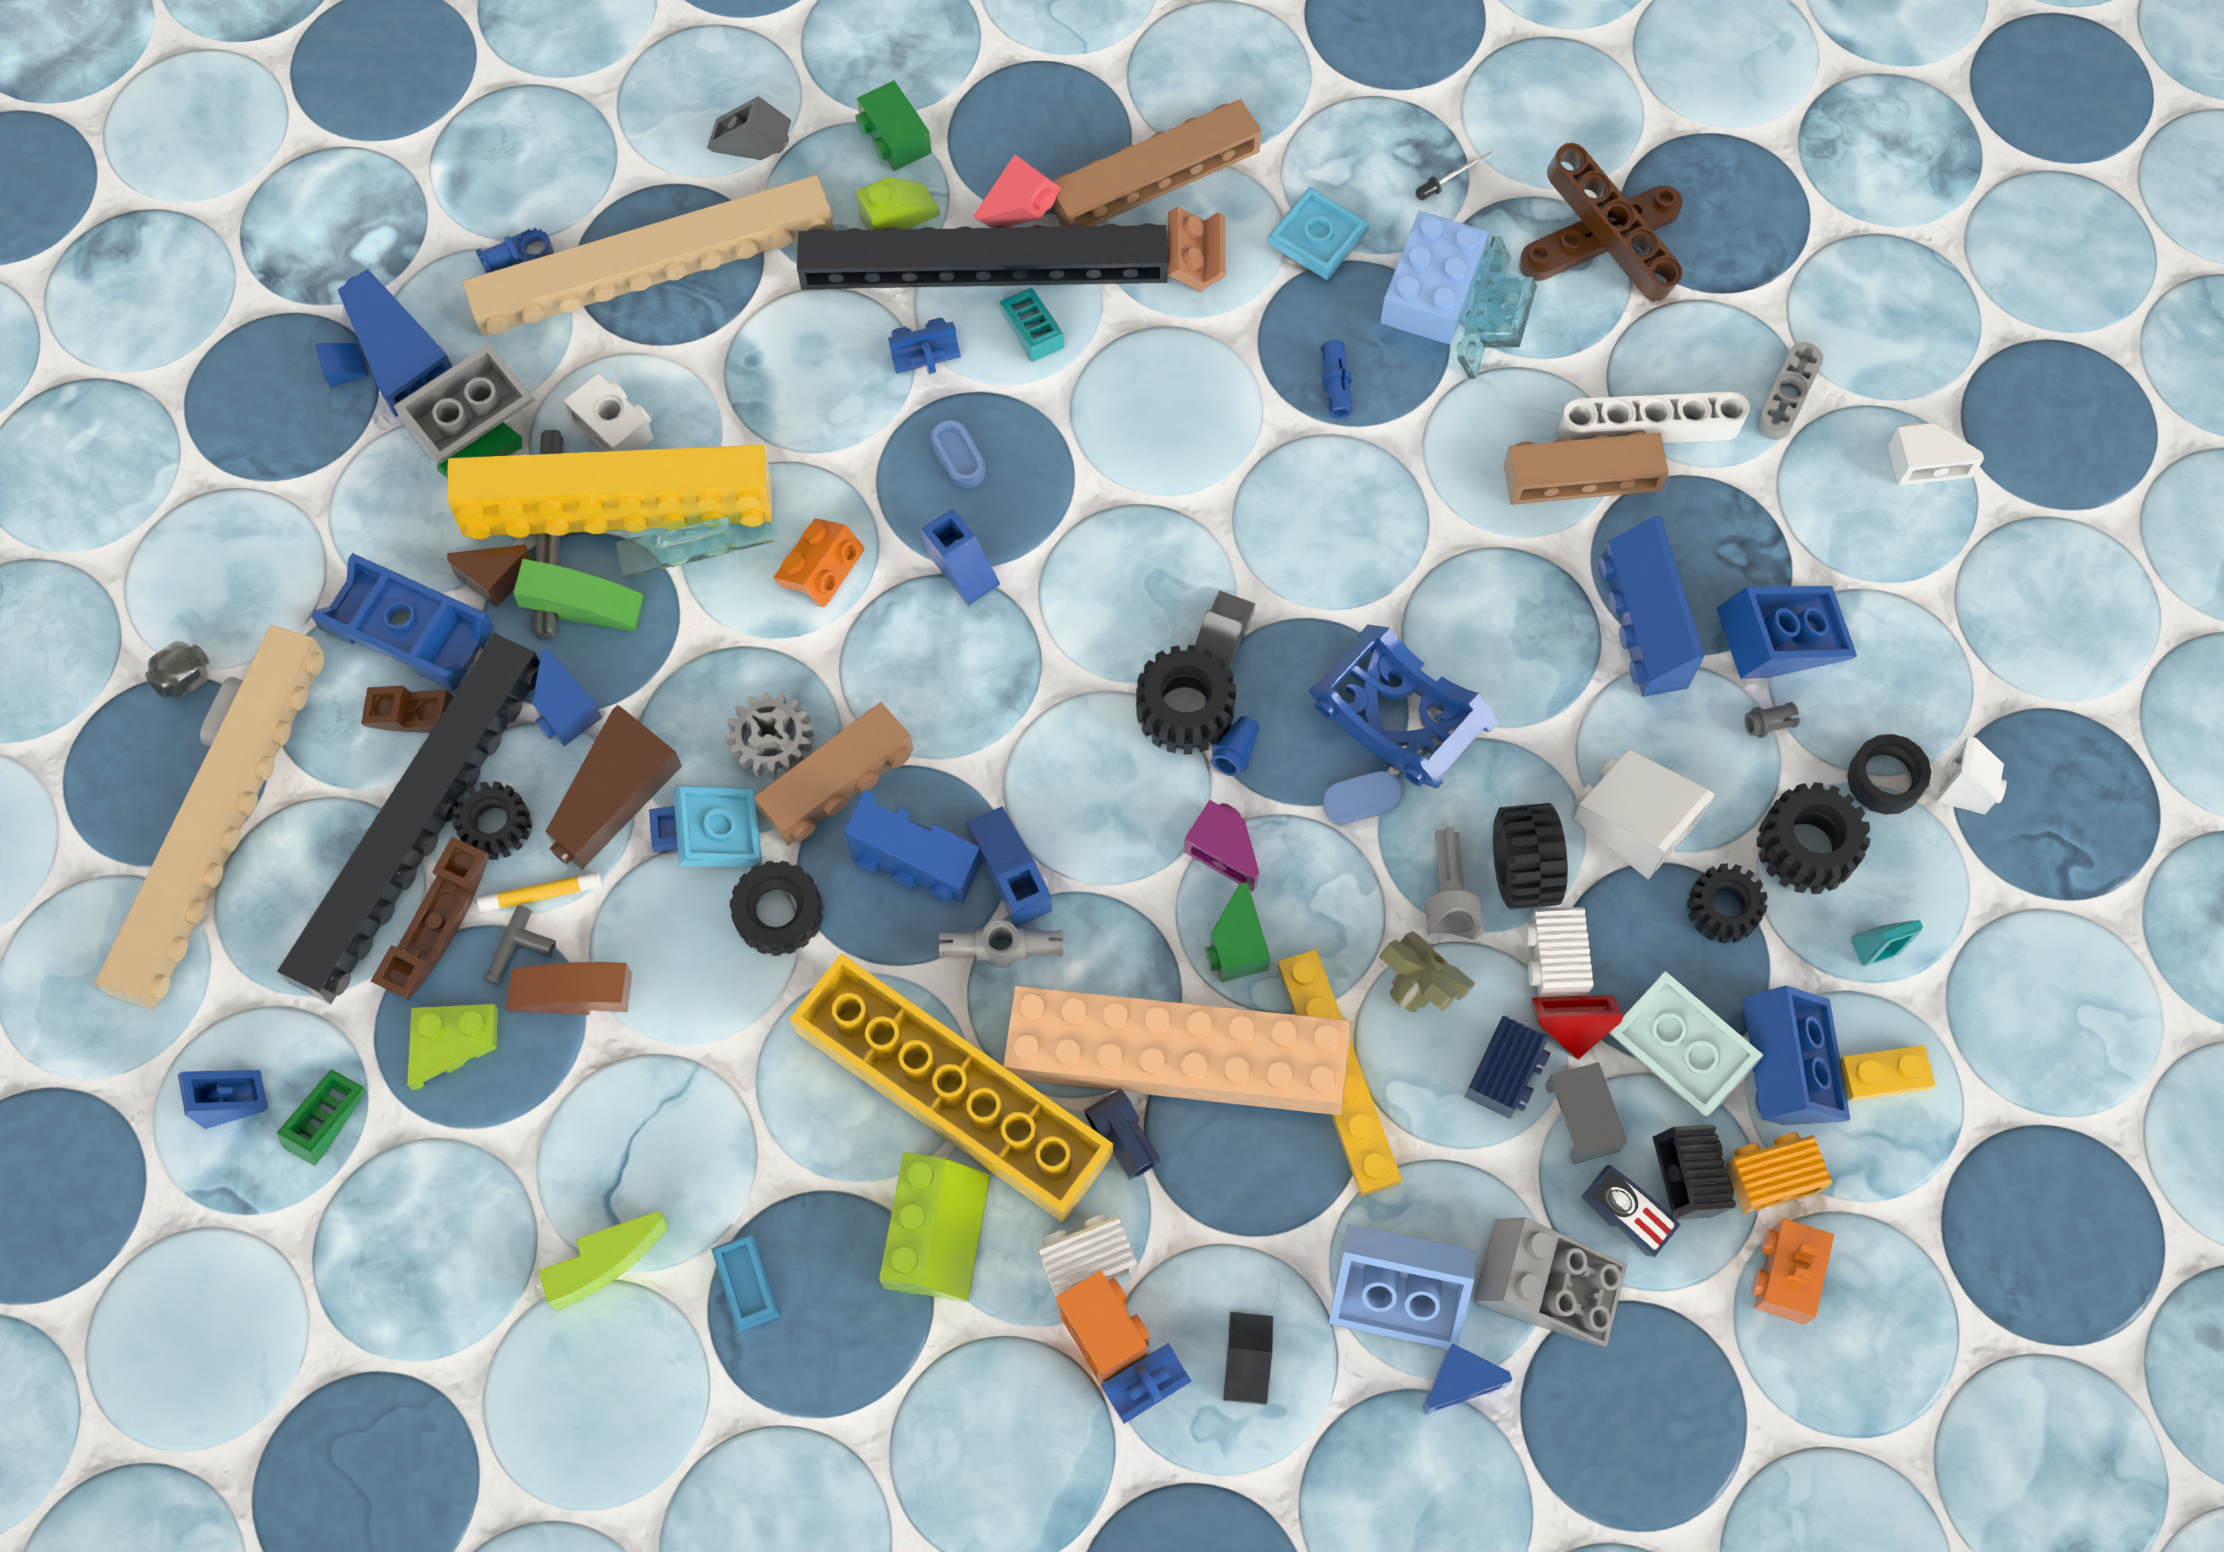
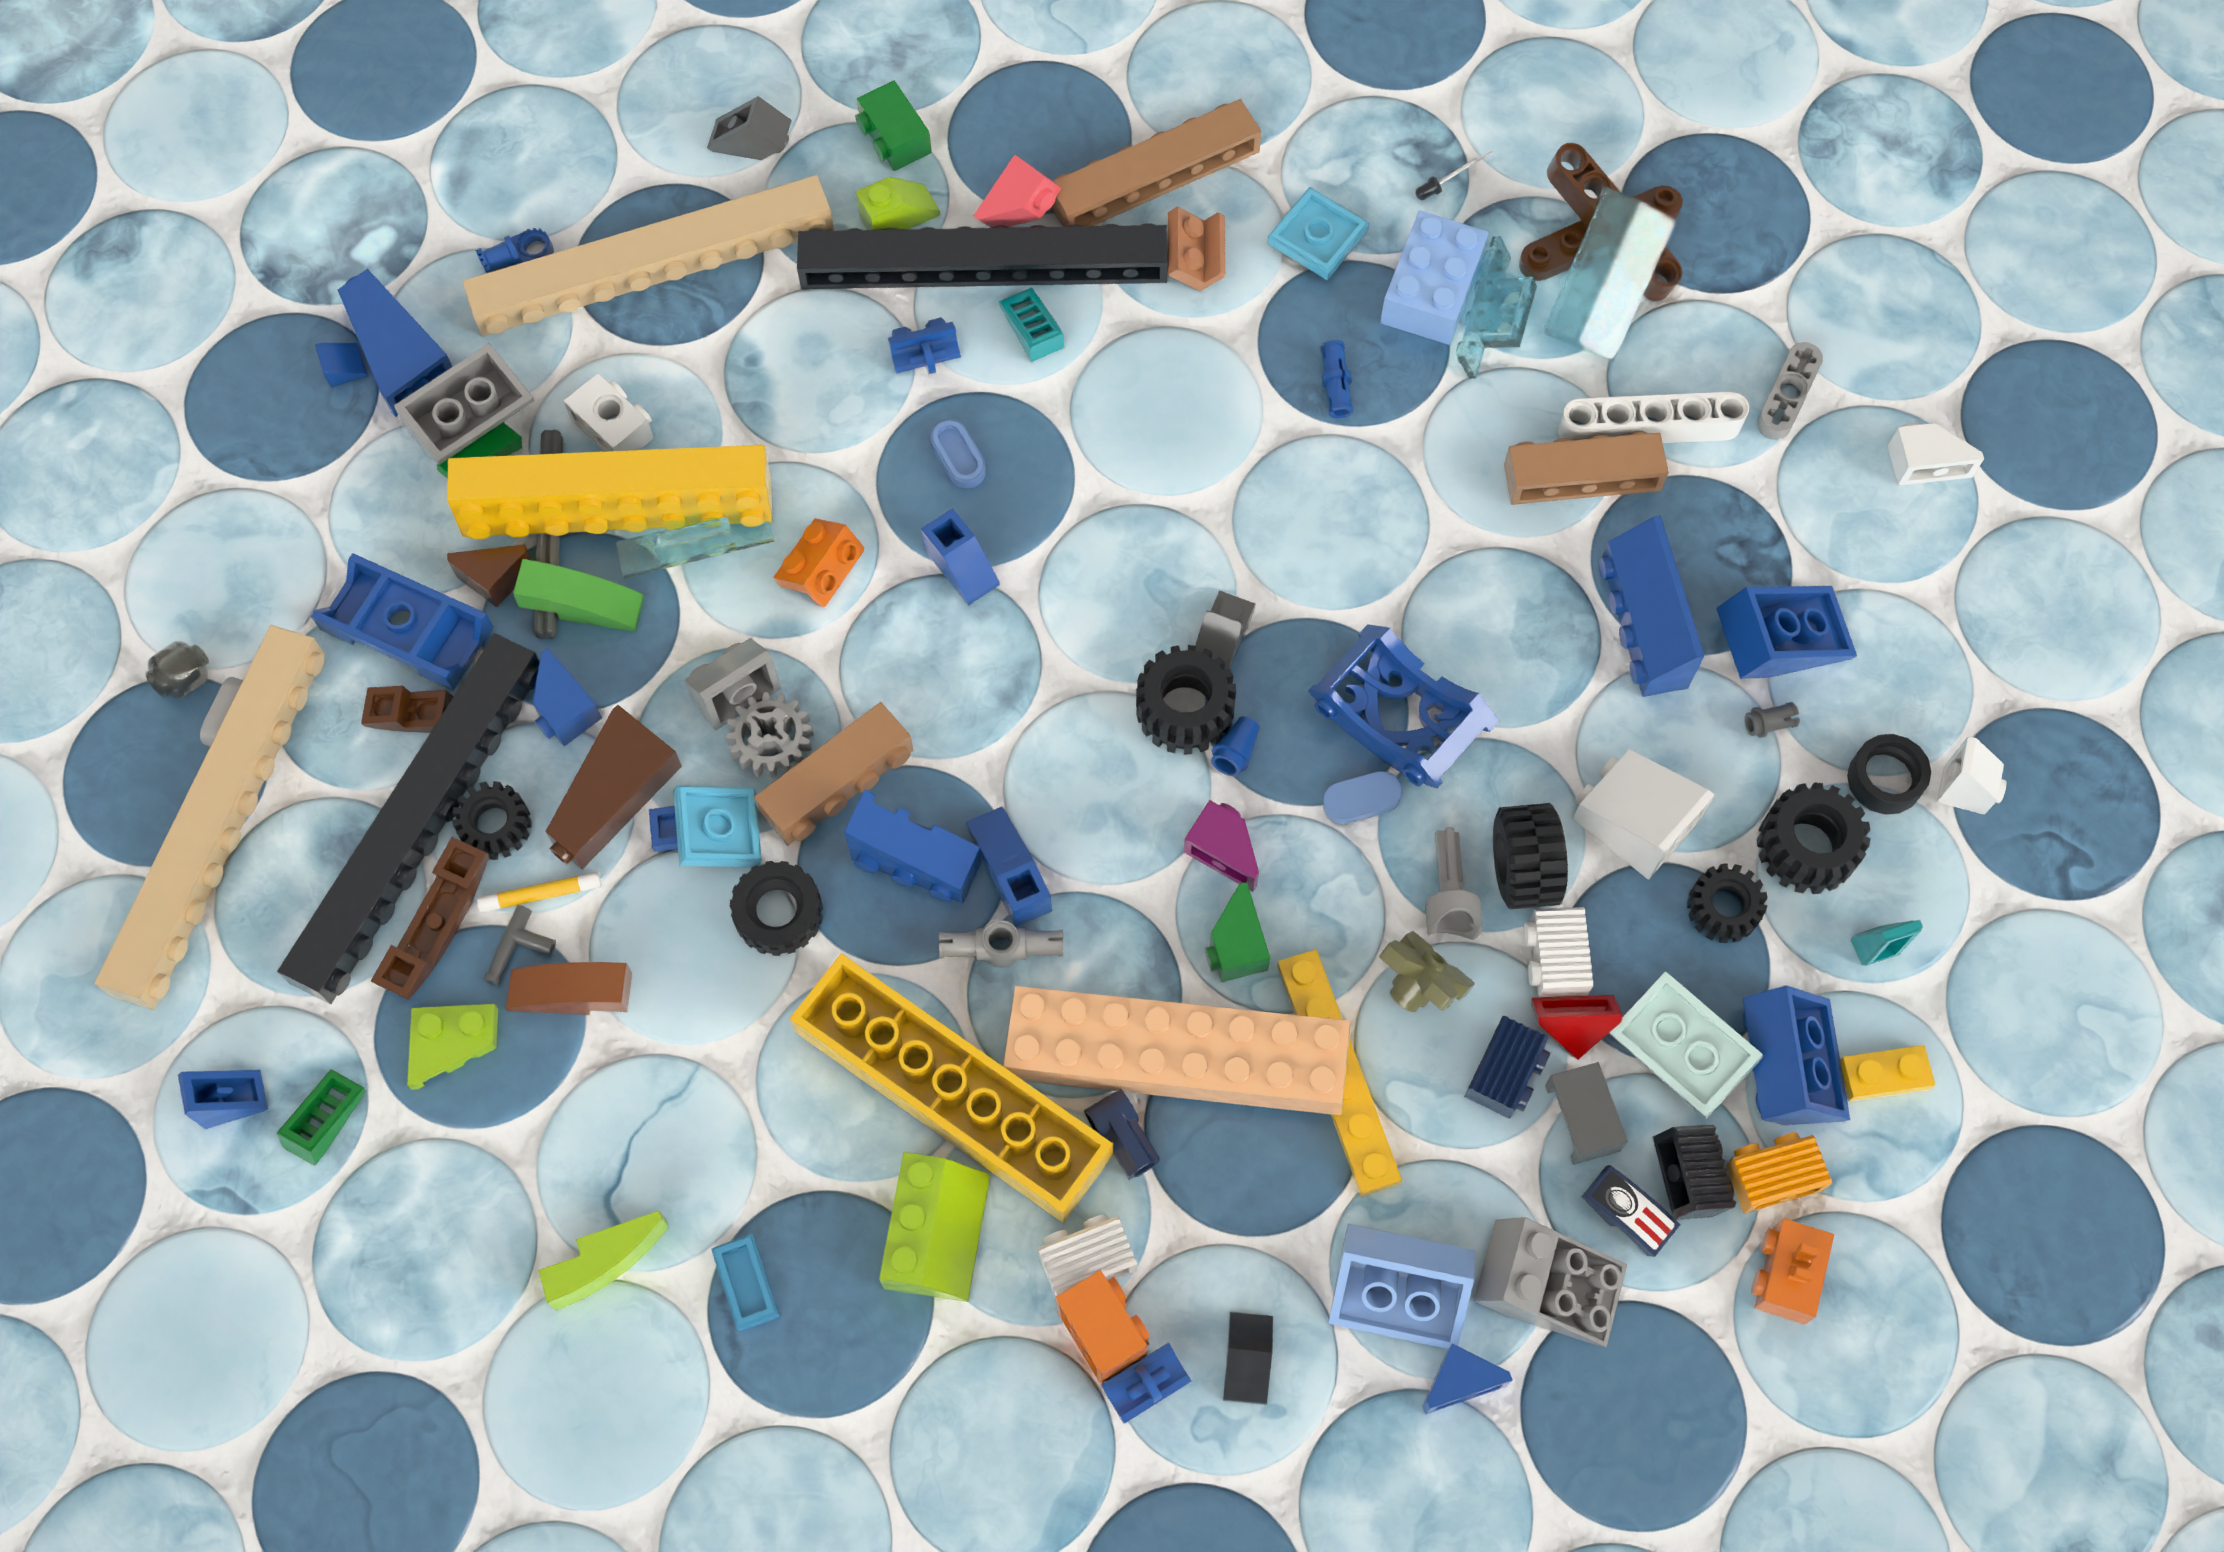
none -> light grey slope [684,638,781,731]
none -> clear light blue slope [1544,187,1676,362]

